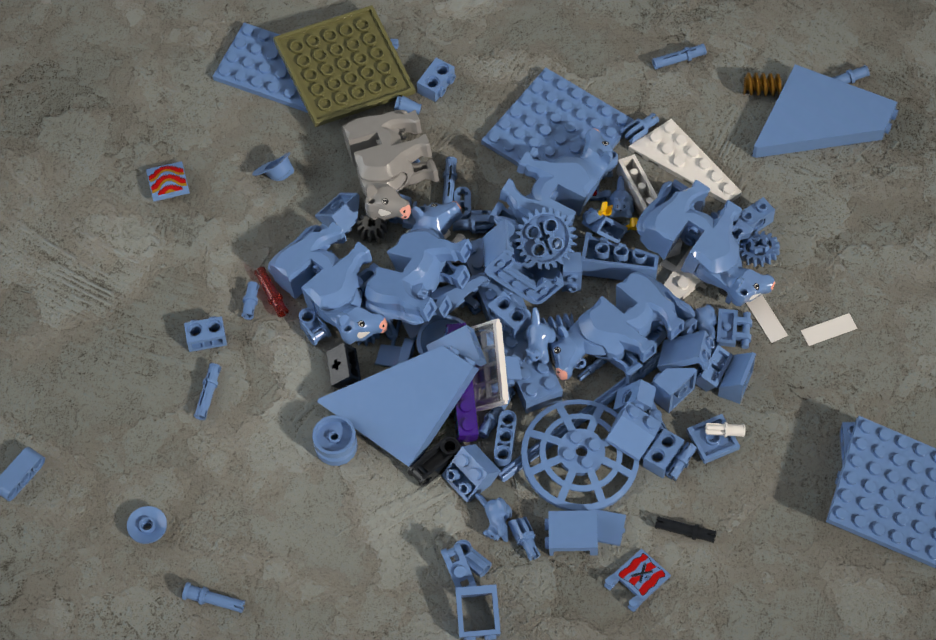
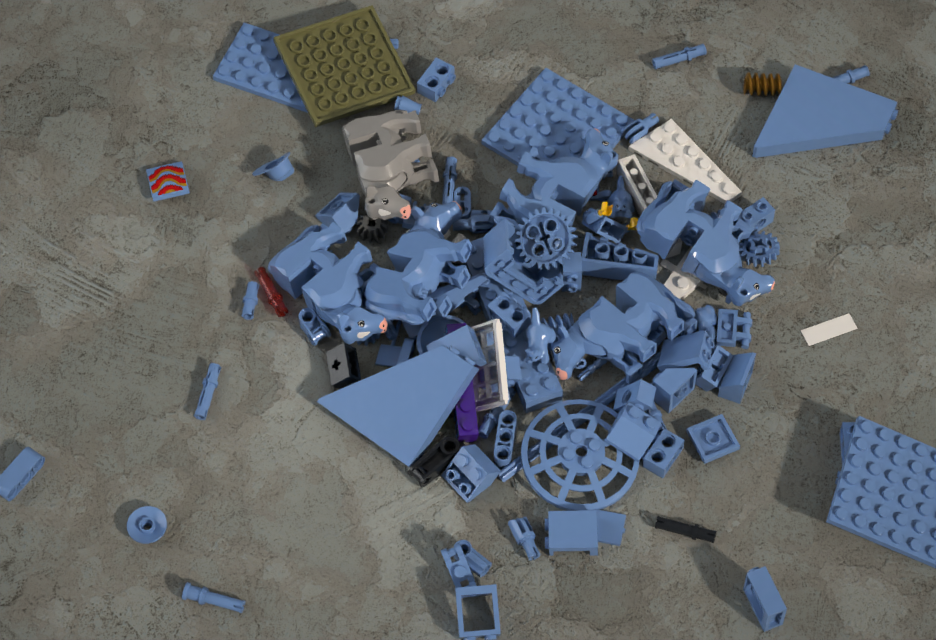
medium blue brick [184,316,227,352] -> none
medium blue wheel [312,415,358,466] -> none
medium blue animal [475,493,512,542] -> none
flag [604,549,671,612] -> none
medium blue pin [666,442,697,481] -> none
white axle [705,422,745,438] -> none
white sticker [746,295,788,343] -> none
none -> medium blue window [743,566,787,632]

